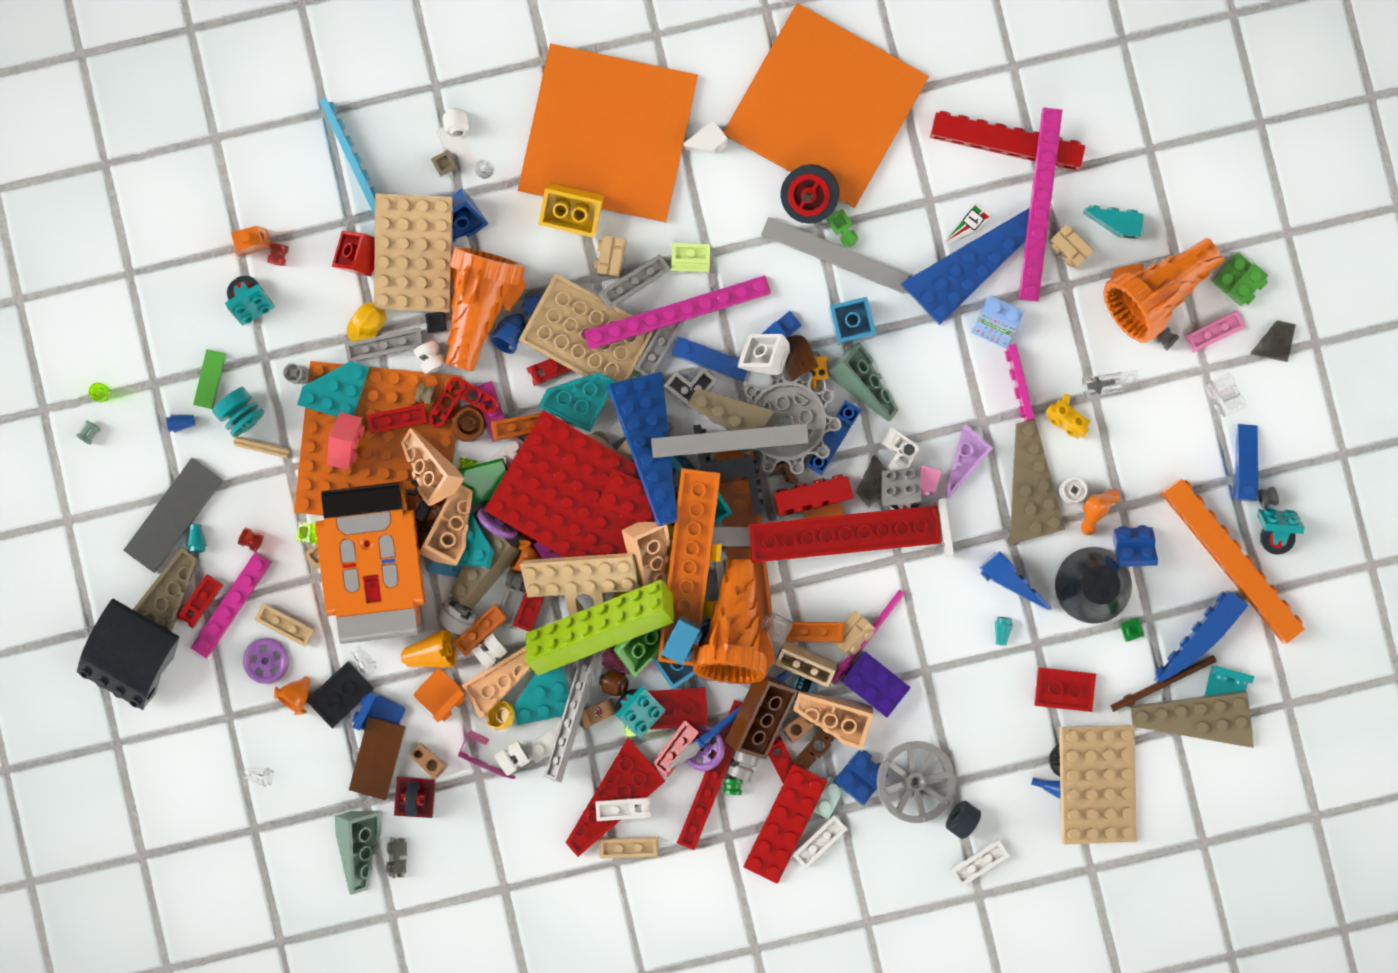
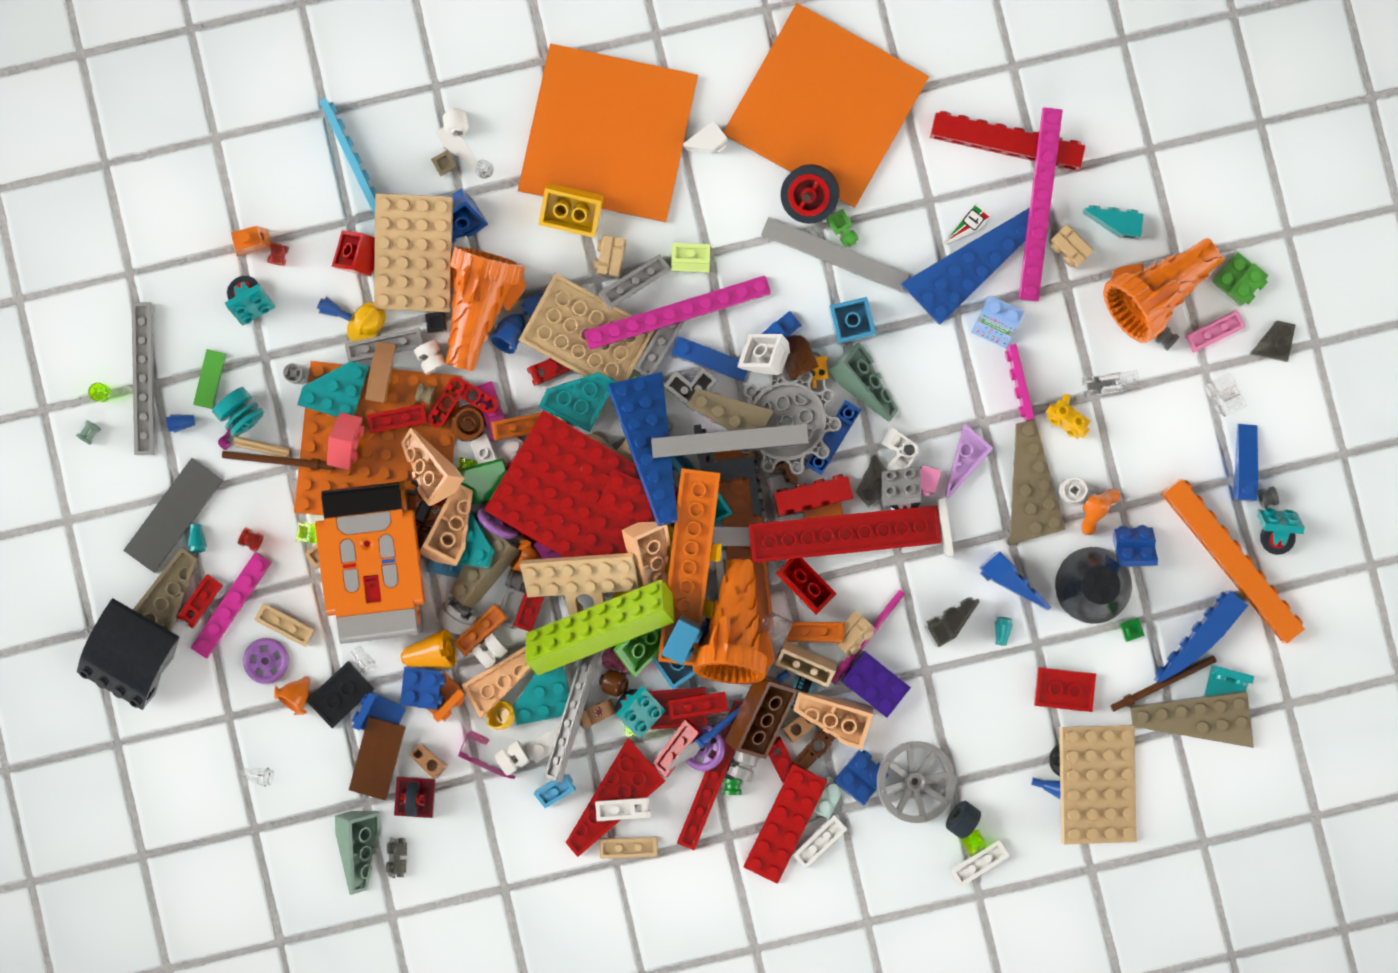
none -> light grey plate [131,302,155,455]
none -> magenta hand [218,429,231,450]
none -> reddish brown bar [222,451,335,470]
none -> blue cone [317,296,352,321]
none -> medium nougat slope [365,341,396,403]
none -> blue plate [400,666,446,710]
none -> white plate [469,434,498,464]
none -> dark azure plate [534,774,576,808]
none -> red plate [668,692,728,720]
none -> red slope [775,558,837,615]
none -> clear smoke slope [923,597,980,647]
none -> clear neon green plate [961,829,988,857]

